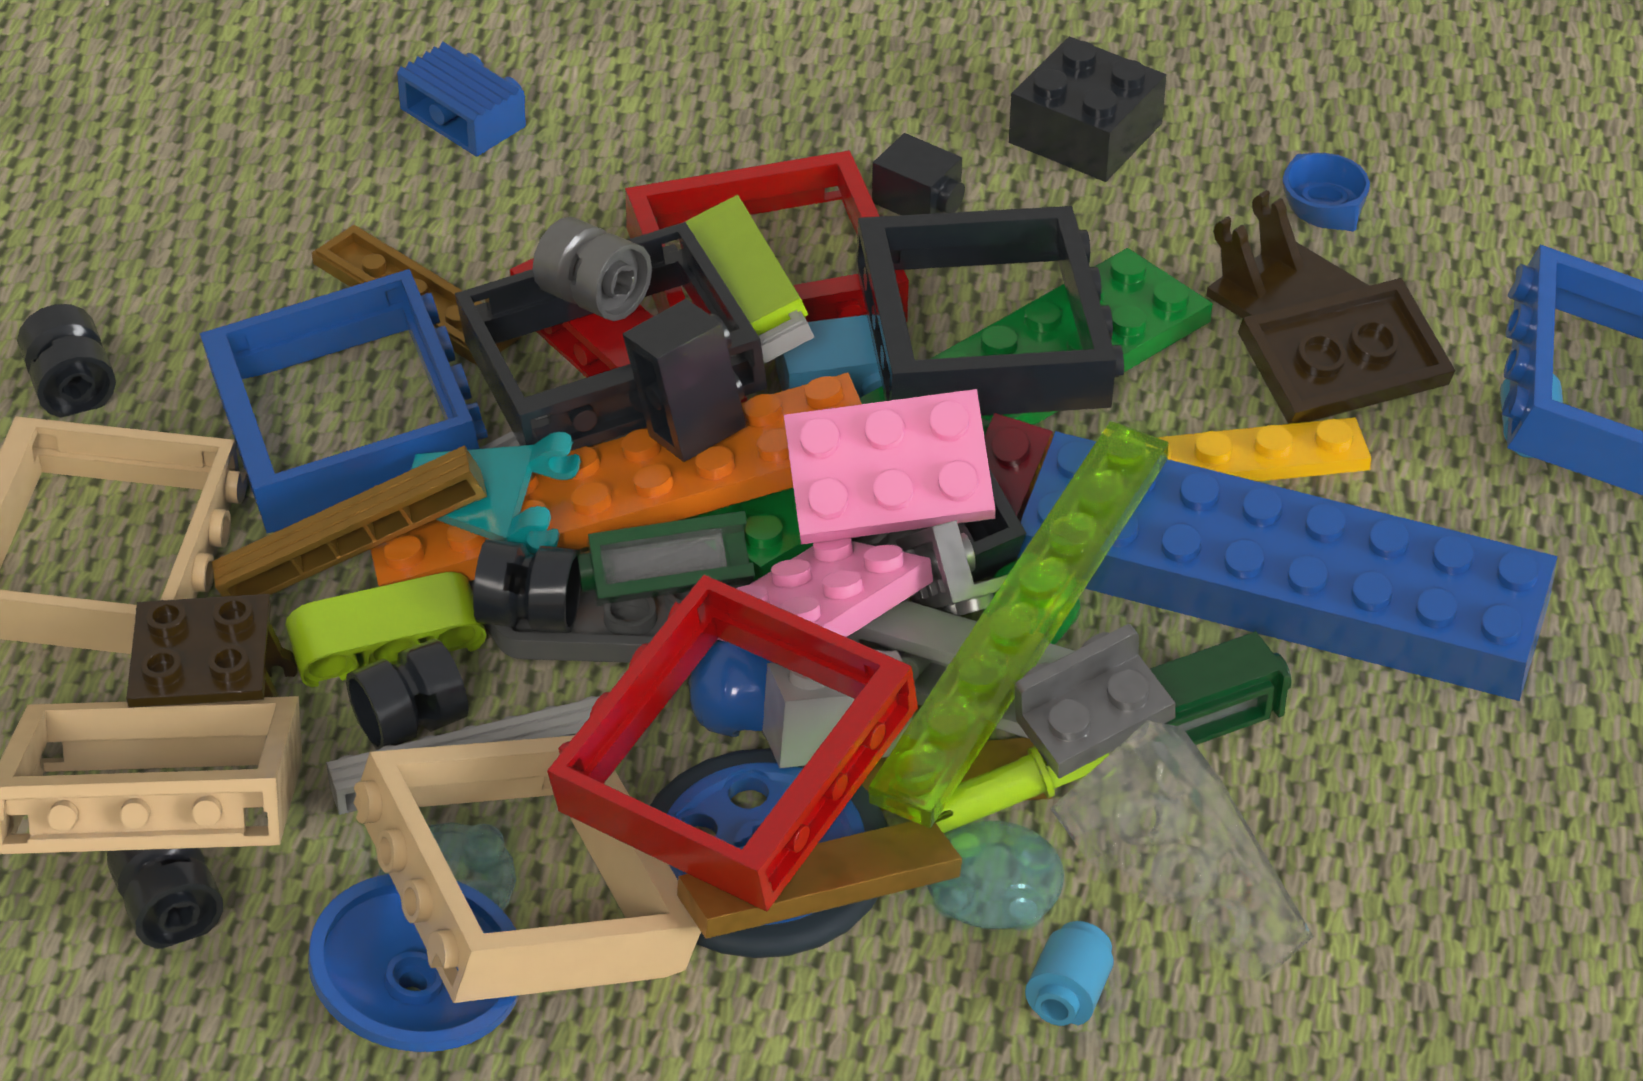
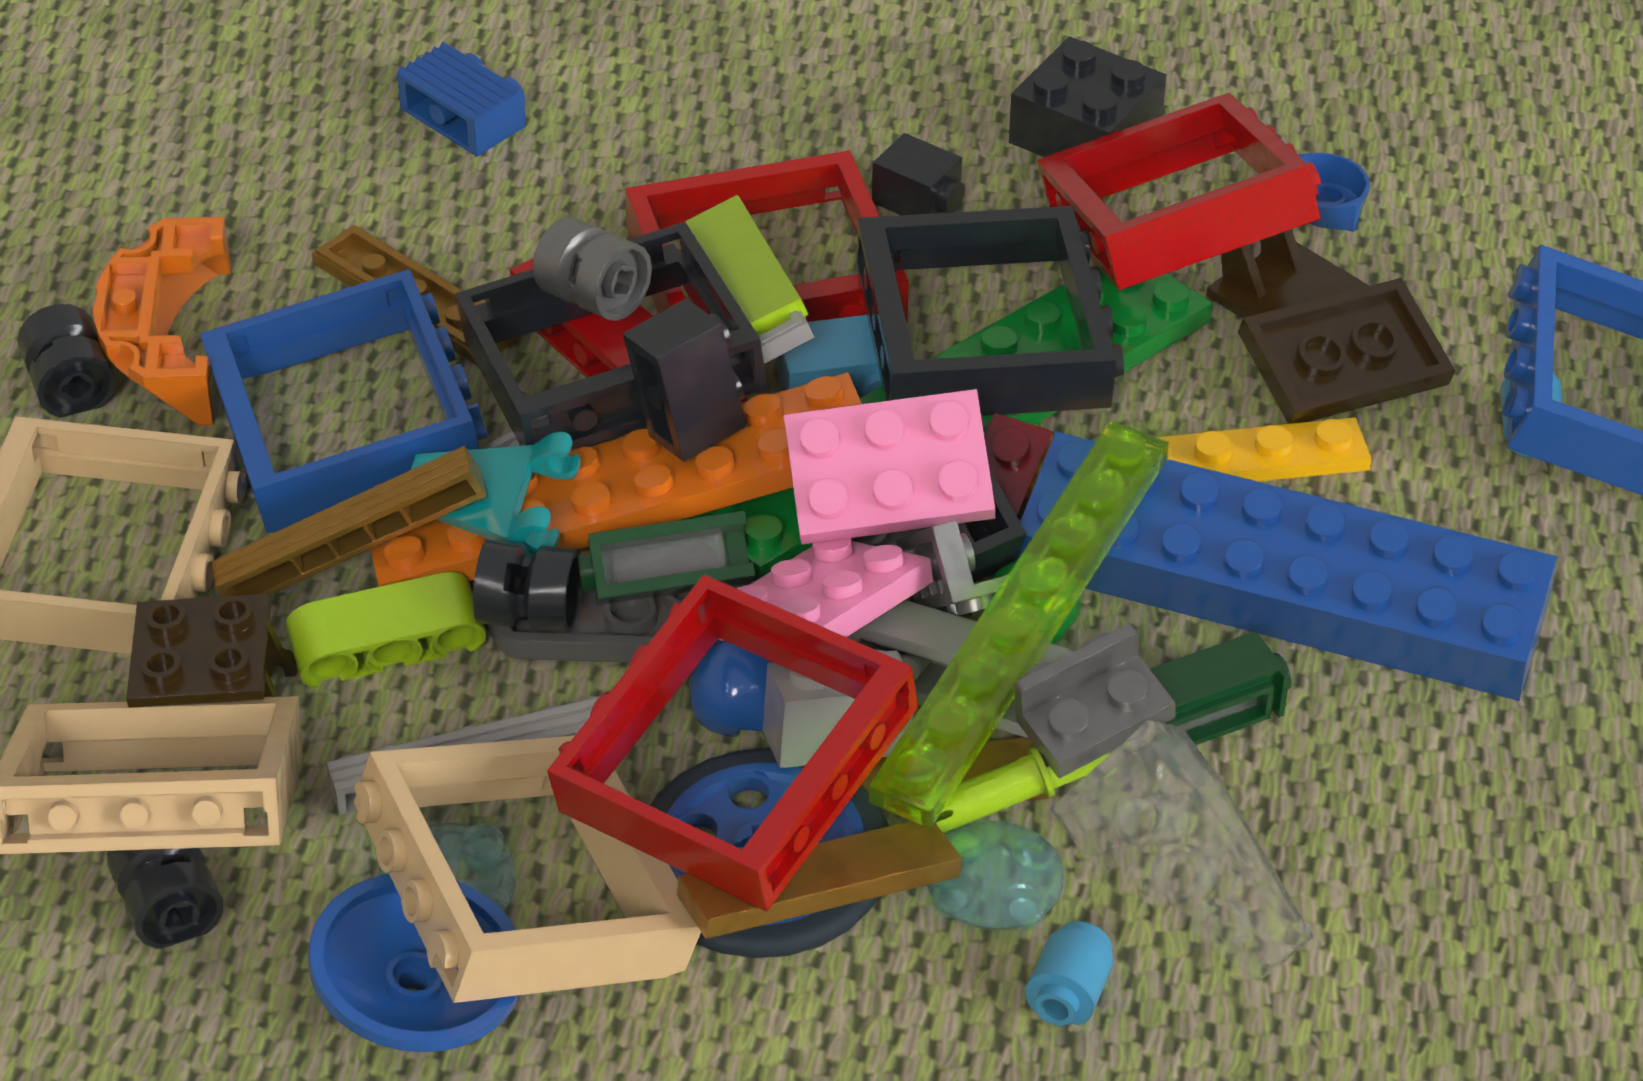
black wheel [346,638,469,750] -> none
none -> orange windscreen [93,217,231,426]
none -> red window [1037,92,1321,290]

